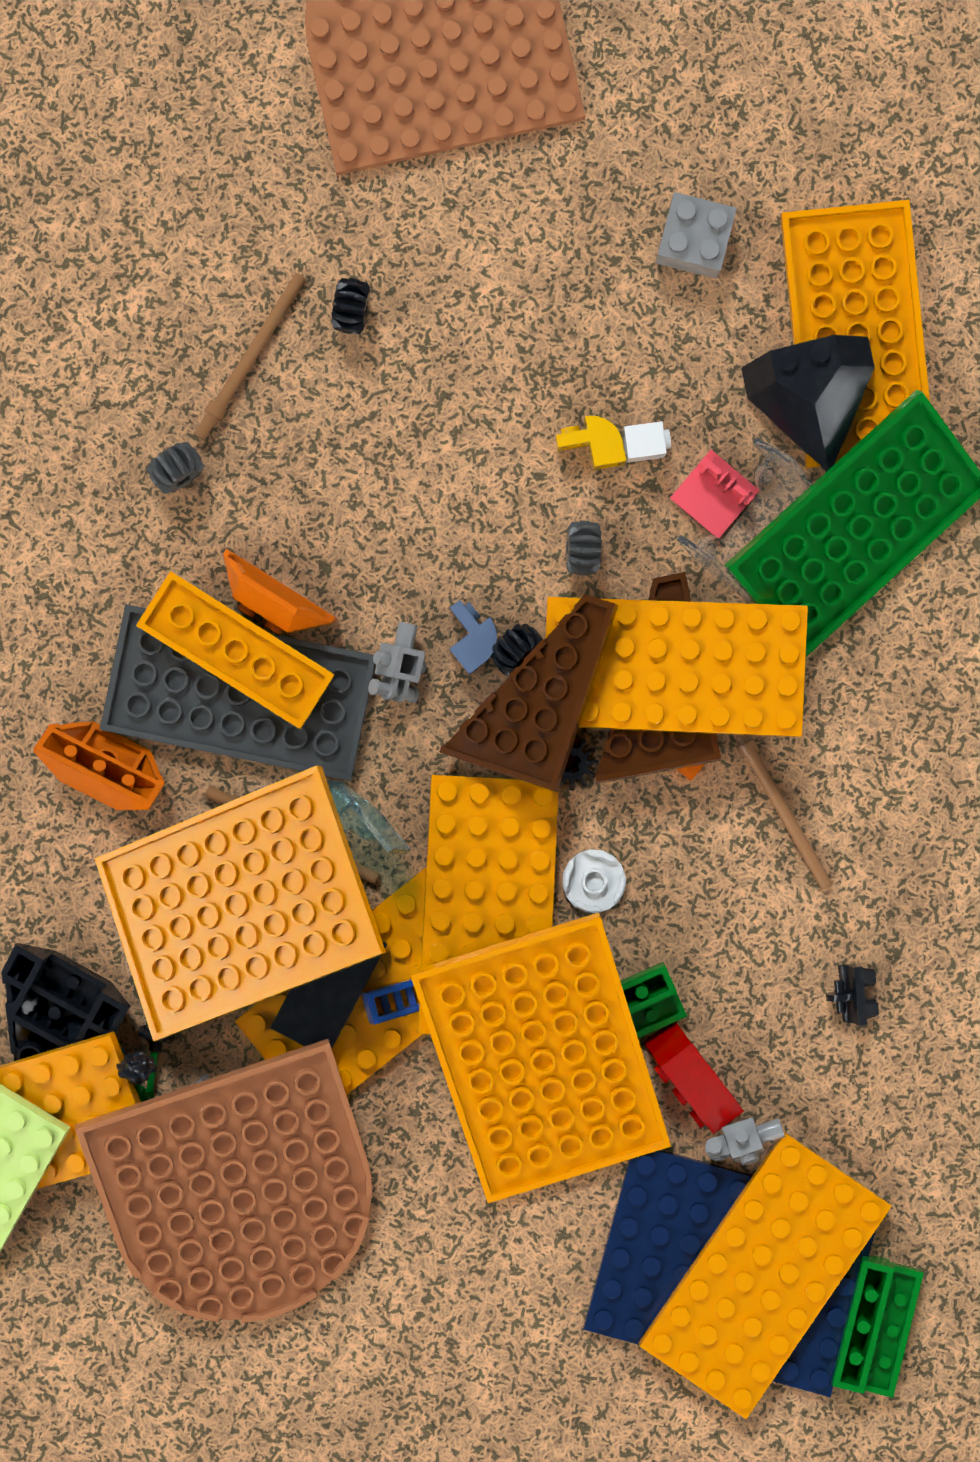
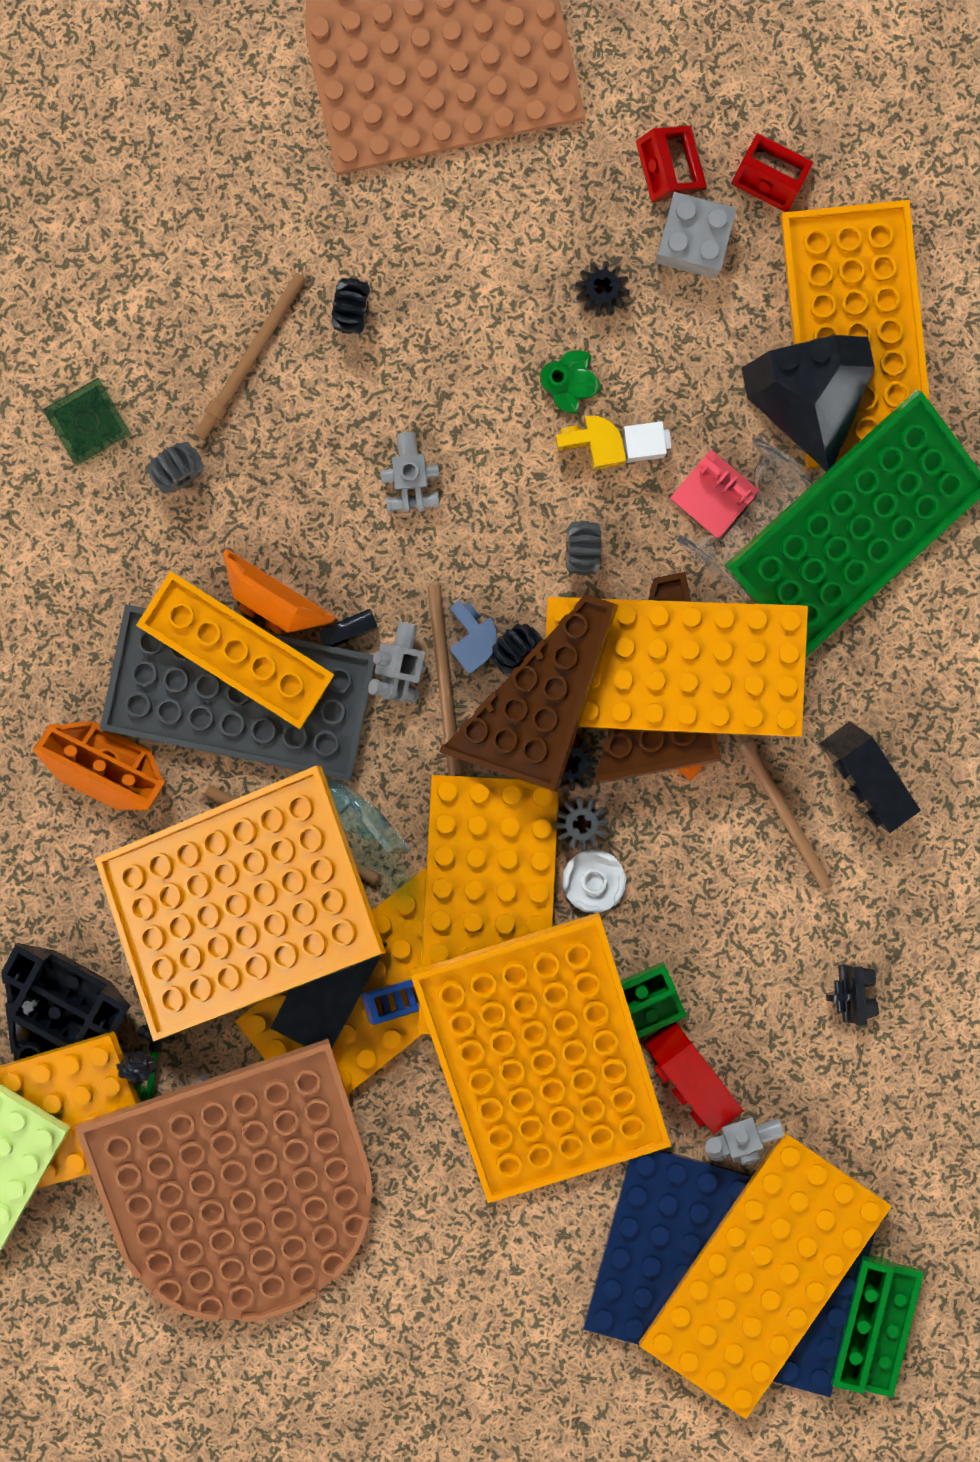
none -> clear green tile [43,378,132,466]
none -> black bar [319,609,379,647]
none -> light grey piece [381,432,440,513]
none -> medium nougat bar [427,585,461,776]
none -> green plate [540,350,601,414]
none -> dark grey gear [554,797,609,851]
none -> black gear [575,261,630,317]
none -> red tile [636,126,707,202]
none -> red tile [731,133,813,212]
none -> black wedge [819,721,921,833]

